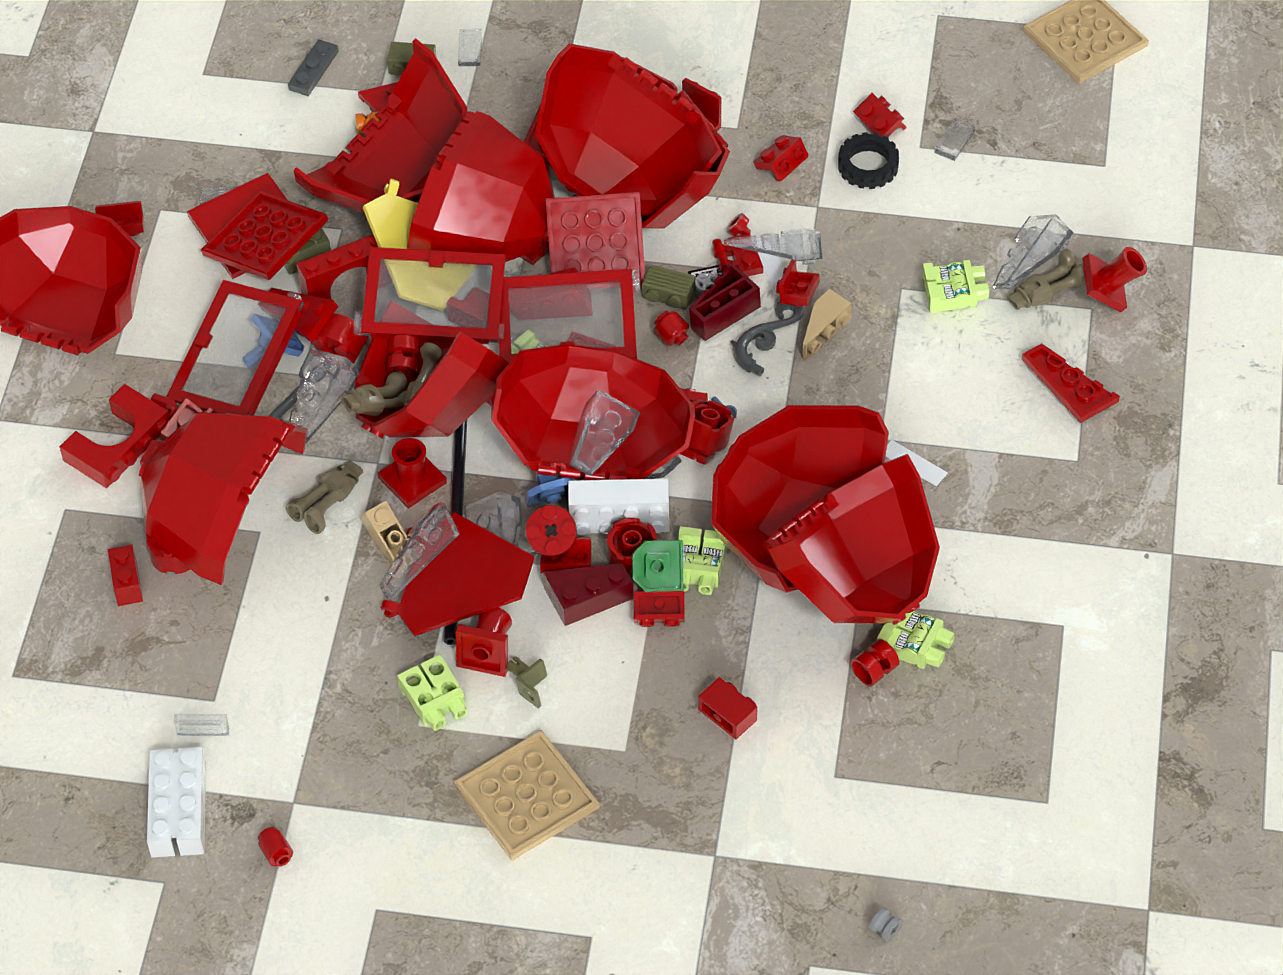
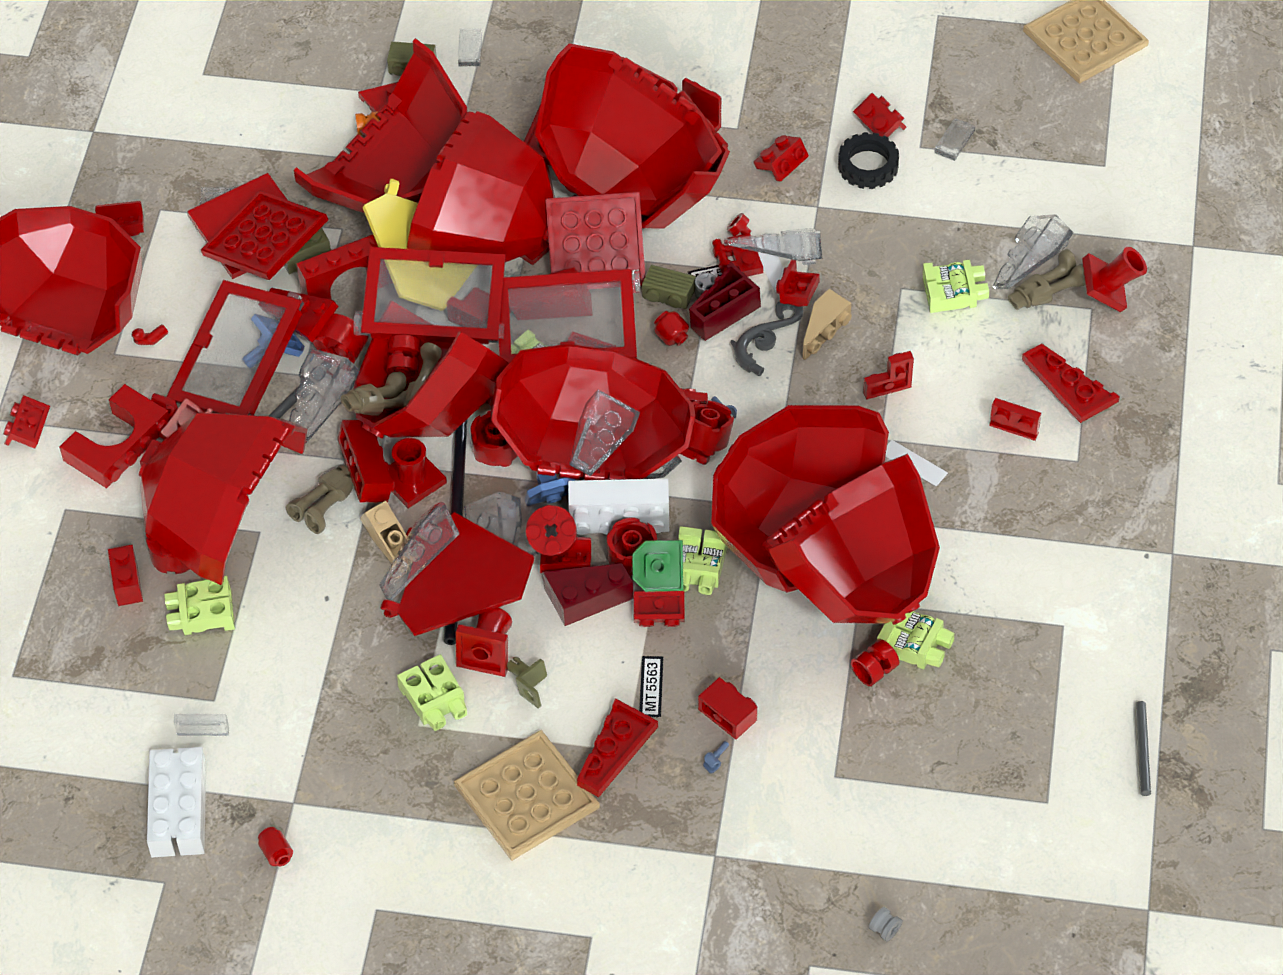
dark grey plate [288,39,339,97] -> none
none -> red bracket [3,395,50,449]
none -> red arm [132,324,168,345]
none -> yellowish green hips [164,576,235,635]
none -> red brick [337,420,395,502]
none -> red brick [471,410,517,467]
none -> red wing [577,698,658,797]
none -> sticker [639,656,664,717]
none -> sand blue hand [703,741,729,773]
none -> red plate [863,351,914,400]
none -> red plate [990,398,1041,441]
none -> dark grey bar [1136,701,1151,796]

